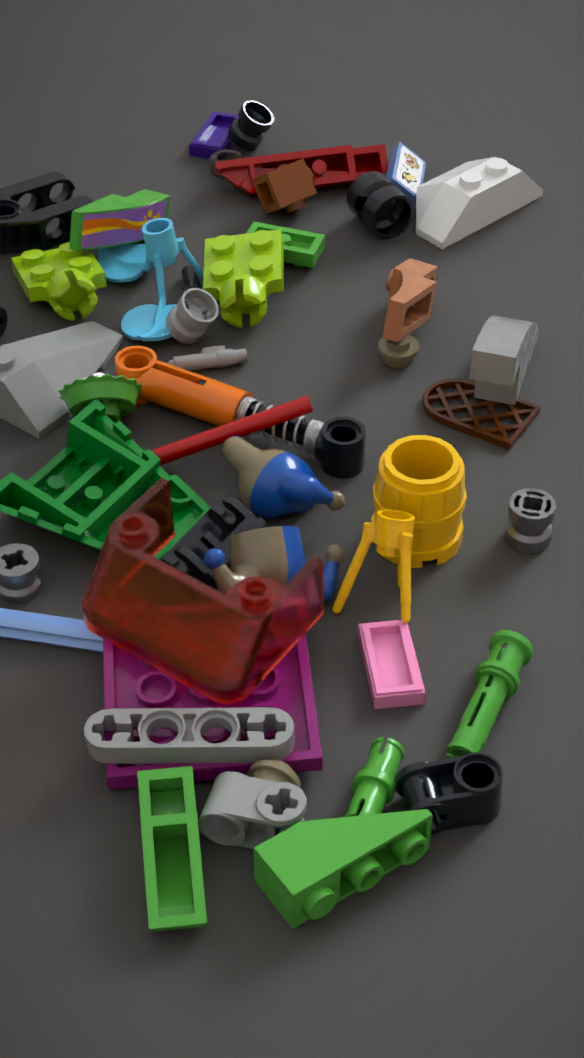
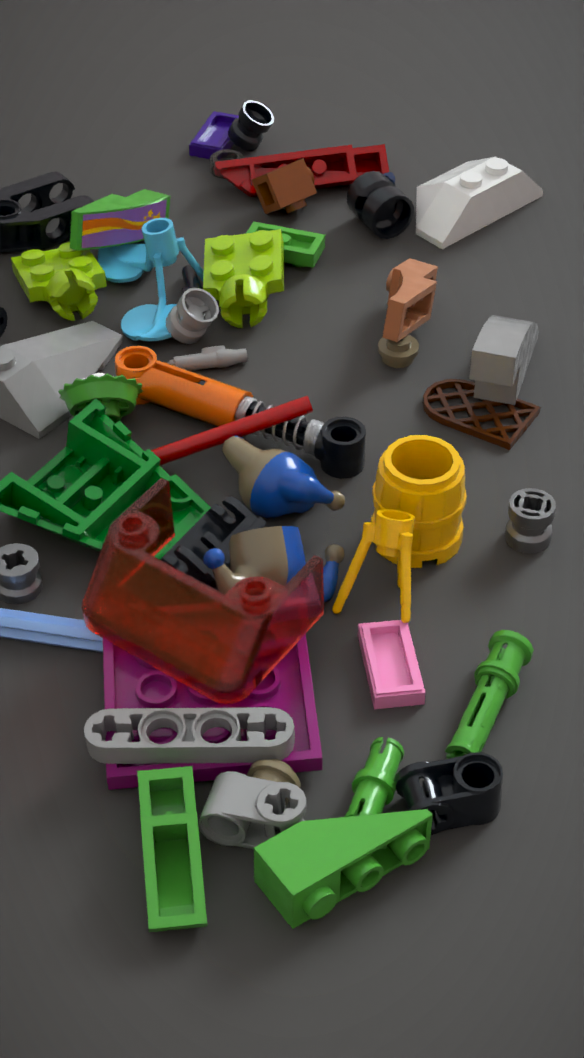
tile [386,141,426,206] -> none

